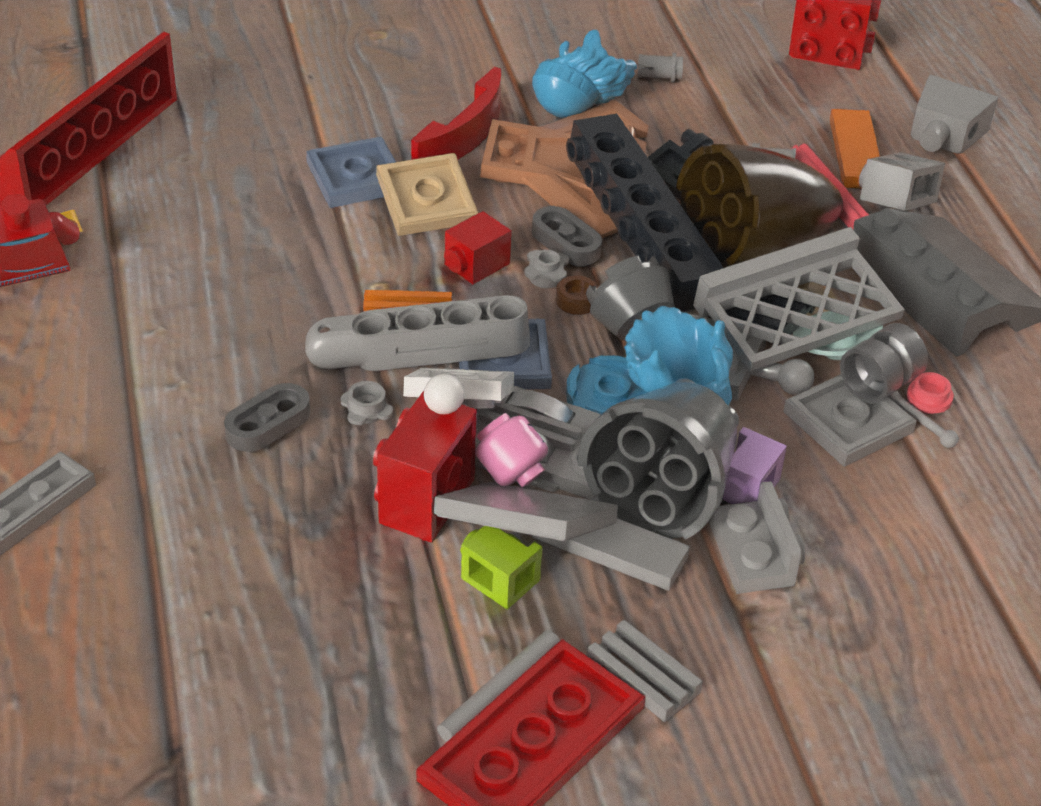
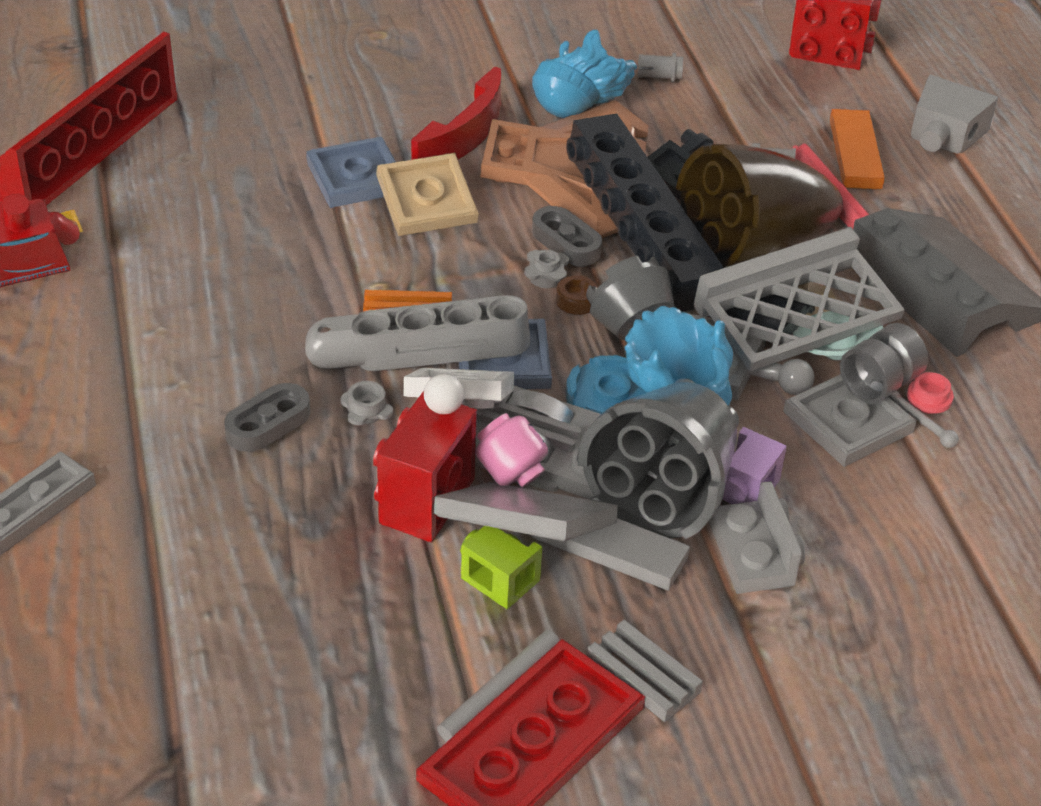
red brick [444,211,512,285] -> none
light grey brick [859,152,945,211] -> none

